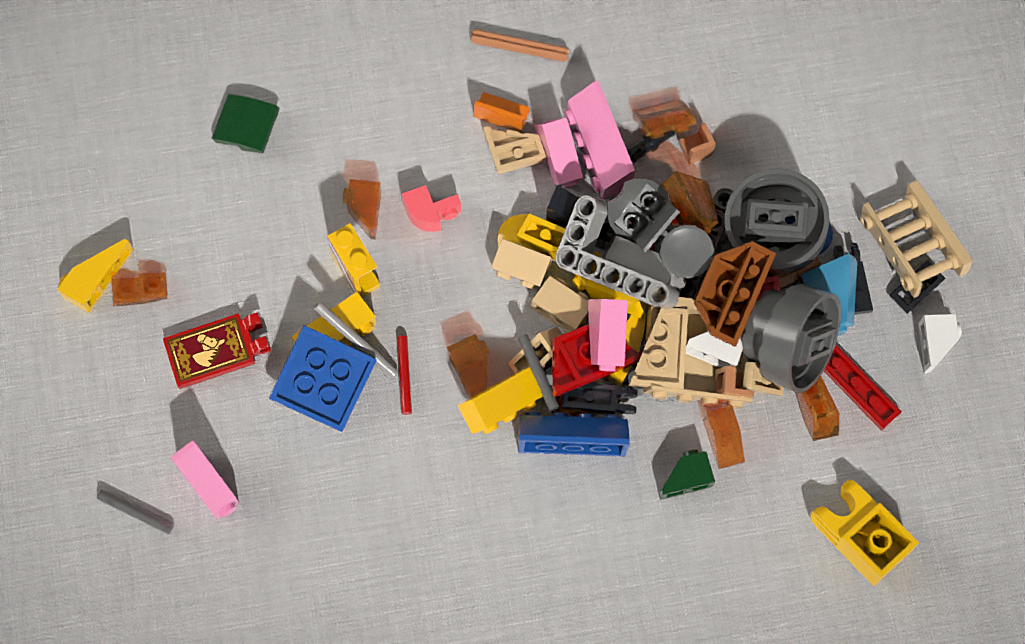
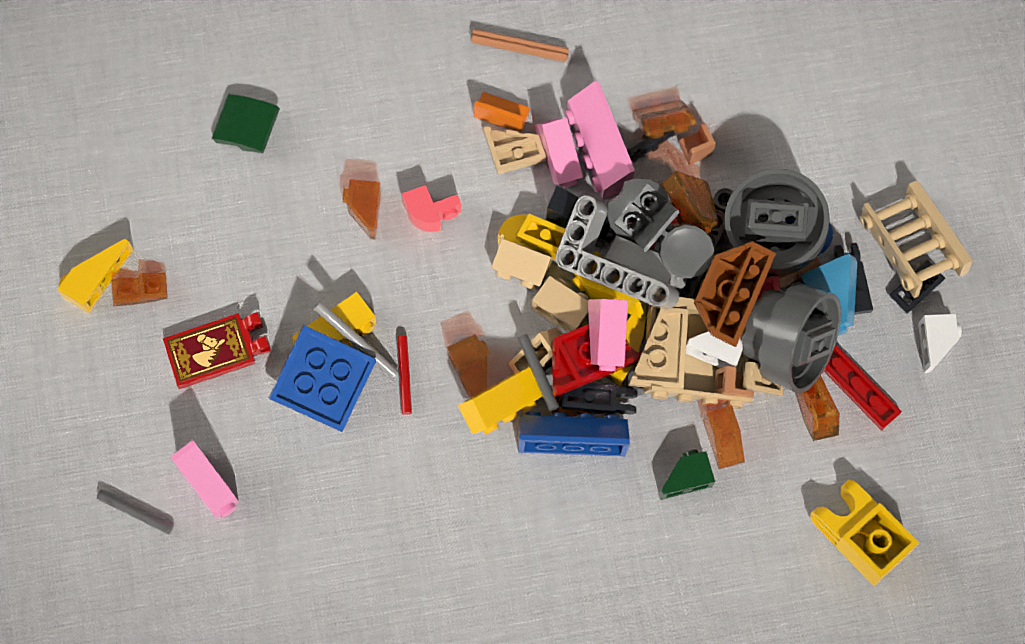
yellow panel [327,223,380,297] -> none

